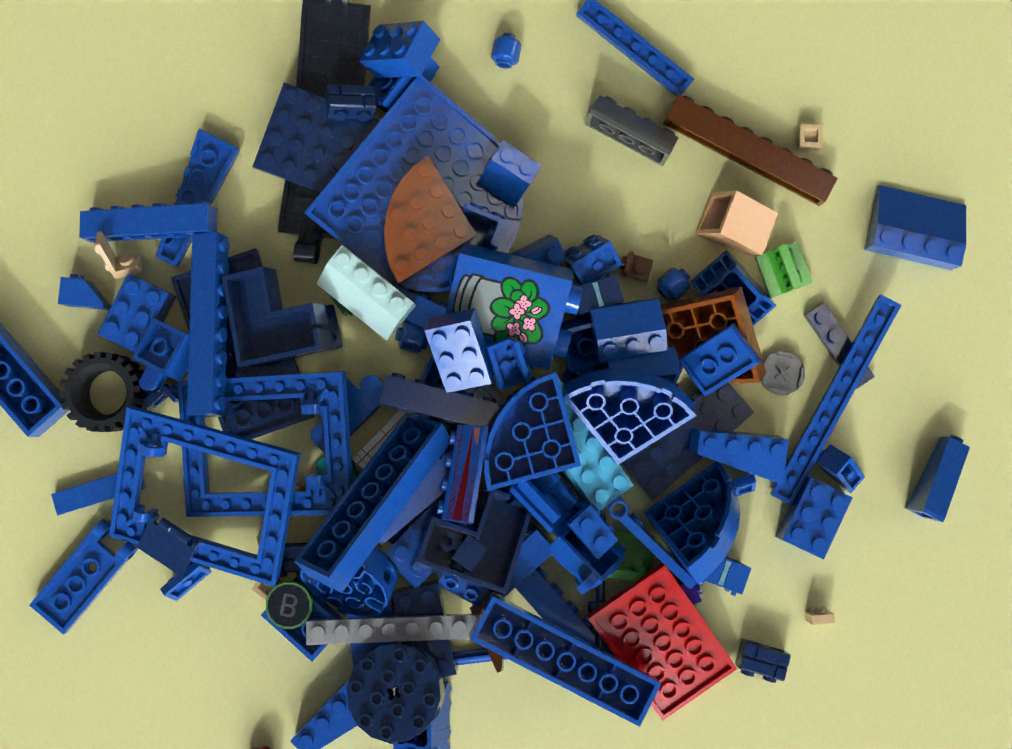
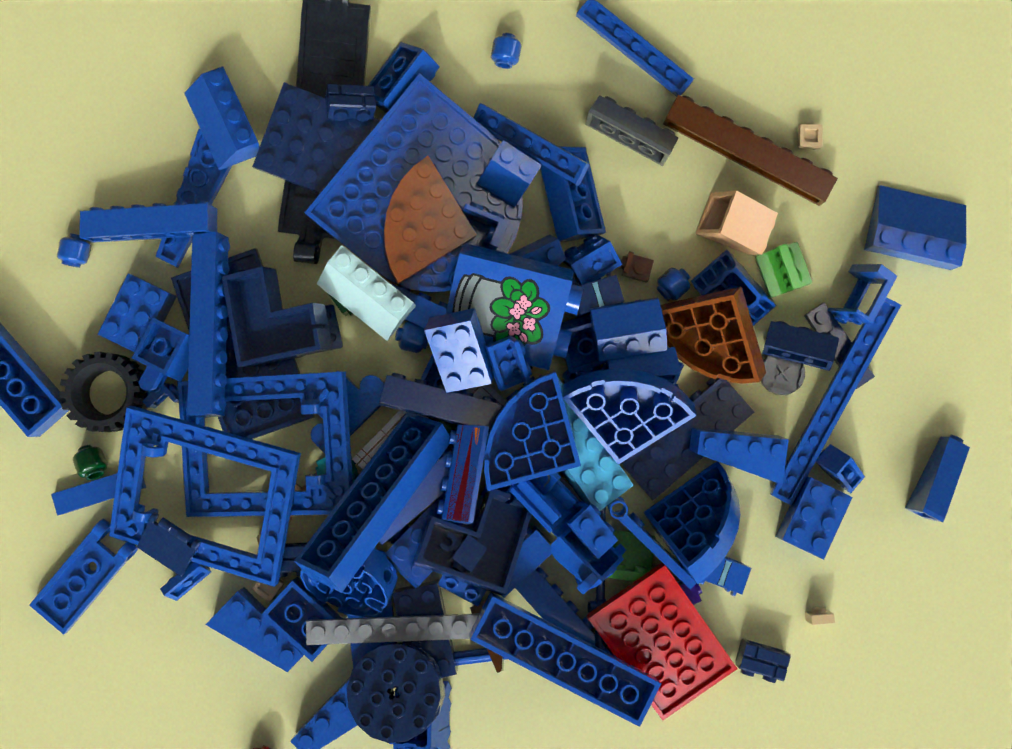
blue slope [58,274,111,310] -> none
tan bracket [94,231,142,279] -> none
black tile [266,581,313,629] -> none
blue brick [359,21,440,78] -> none
blue tile [678,323,762,397] -> none
blue tile [732,474,756,496] -> none
none -> blue head [57,233,91,268]
none -> dark green head [73,445,108,480]
none -> blue slope [184,66,260,170]
none -> blue wedge [205,587,304,672]
none -> blue plate [473,103,590,185]
none -> blue slope [540,146,606,242]
none -> dark blue brick [762,321,839,371]
none -> blue panel [828,264,897,325]

